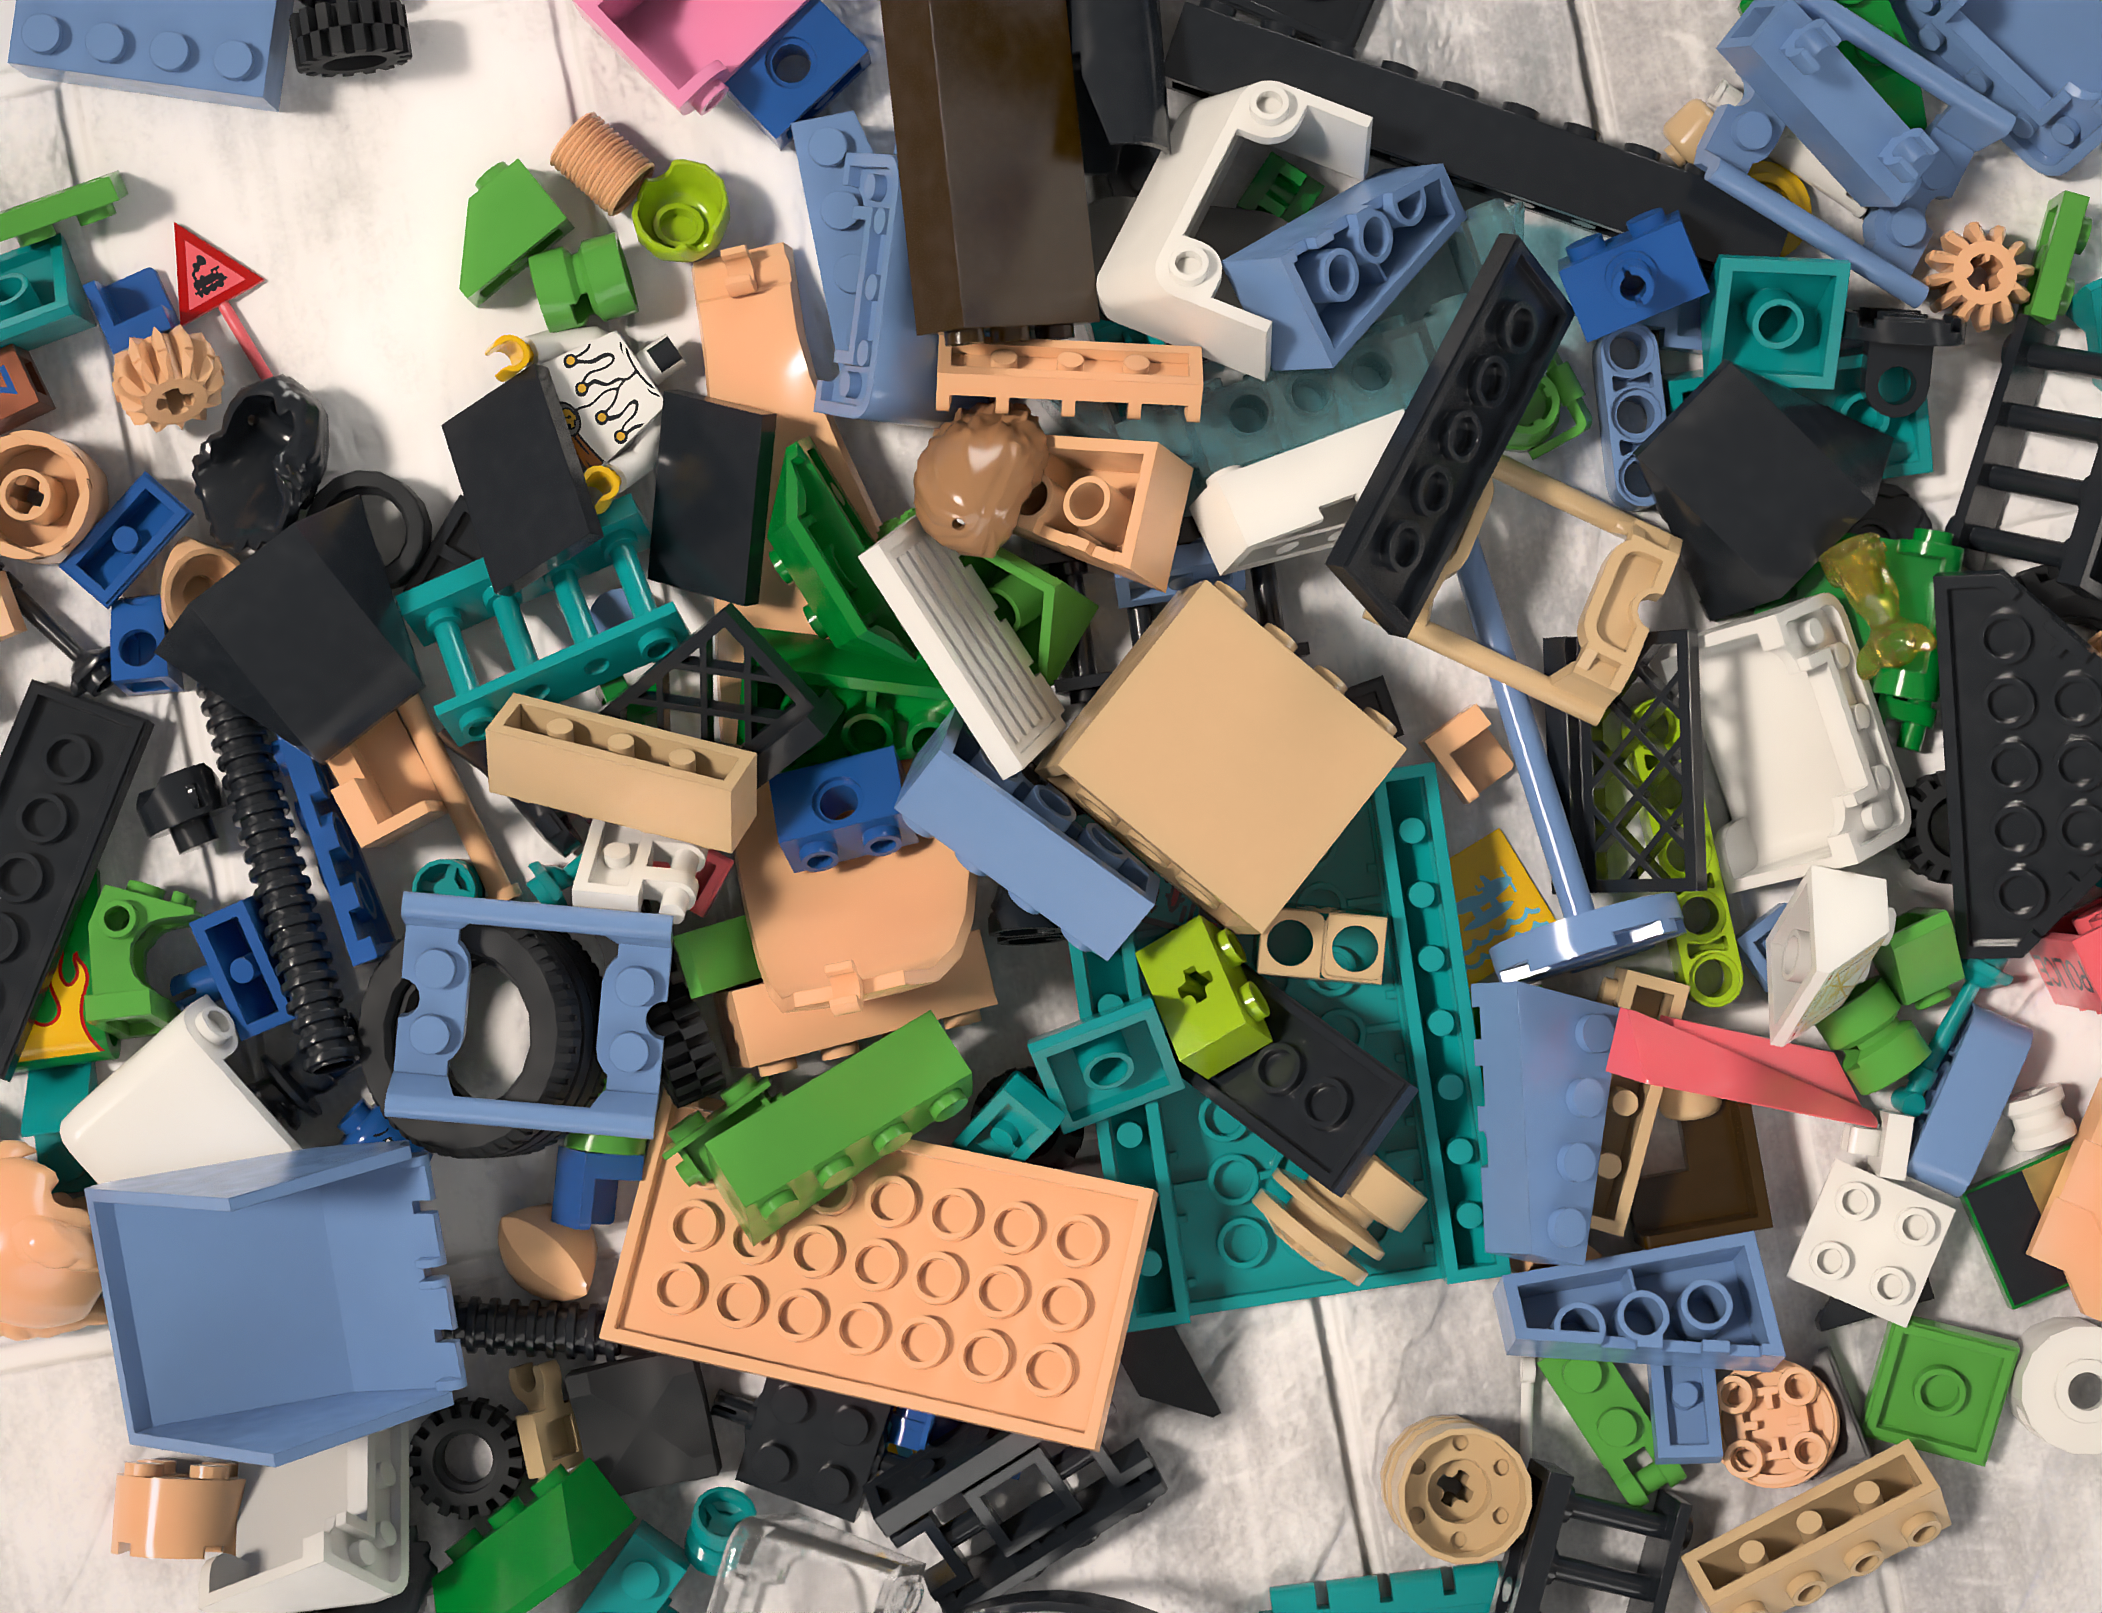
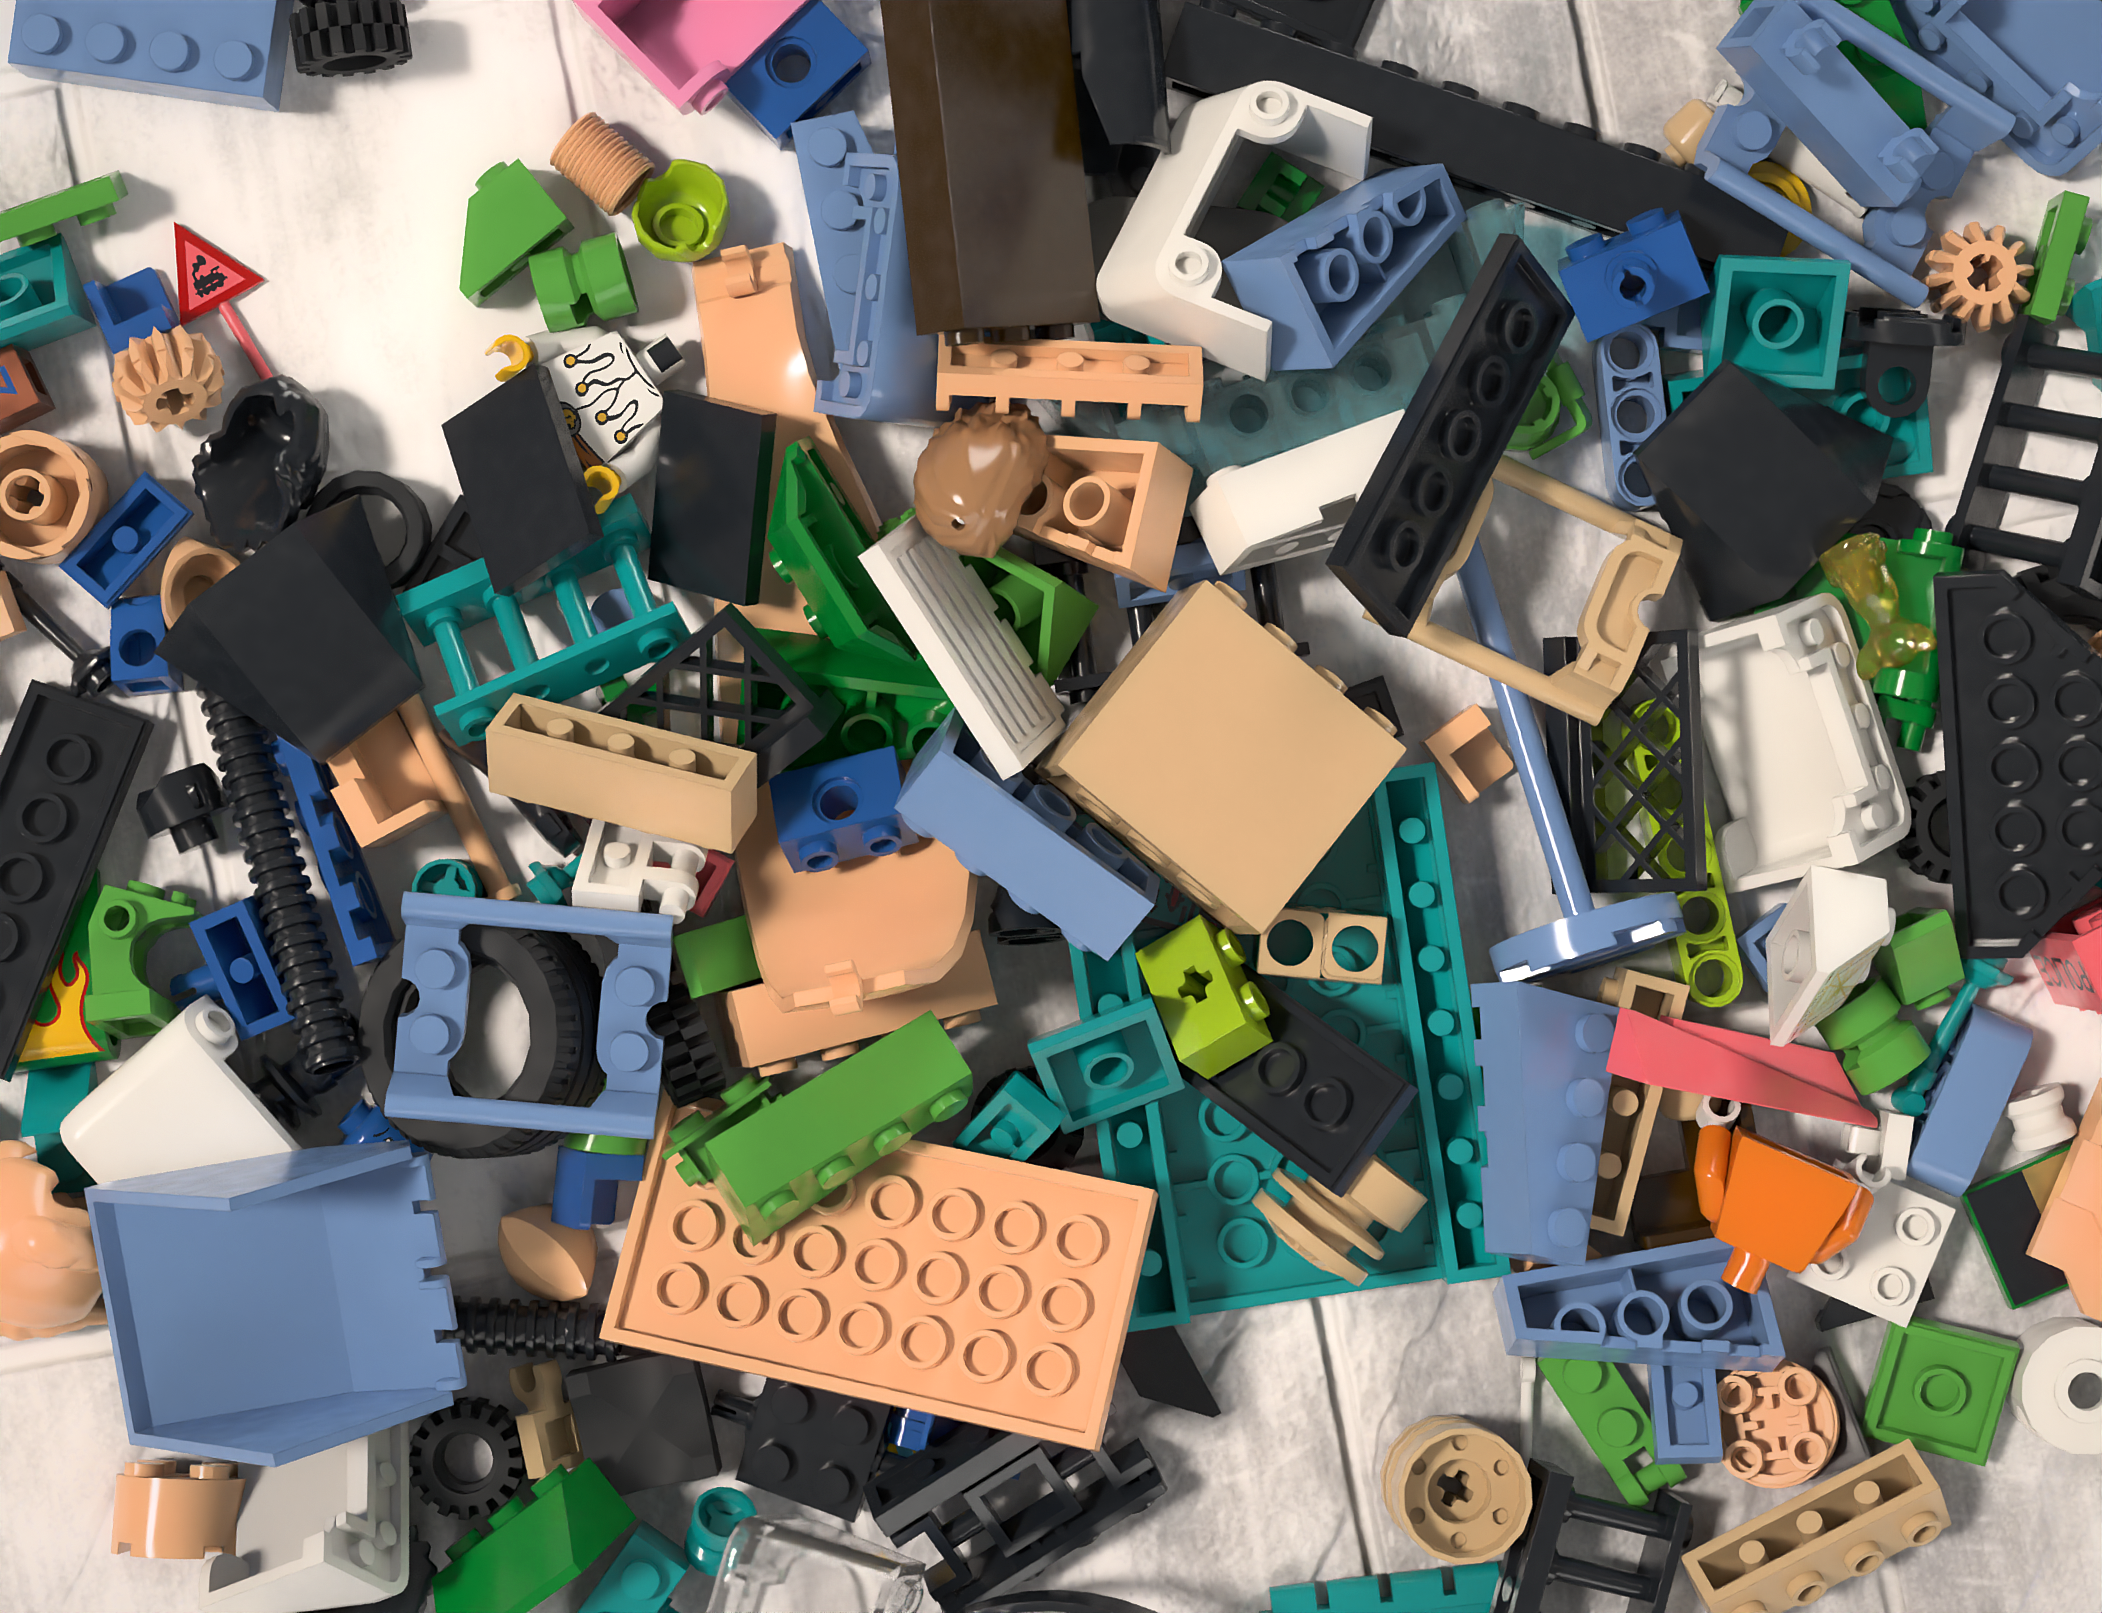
yellow sticker [1449,828,1556,987] -> none
none -> orange torso [1694,1095,1891,1294]

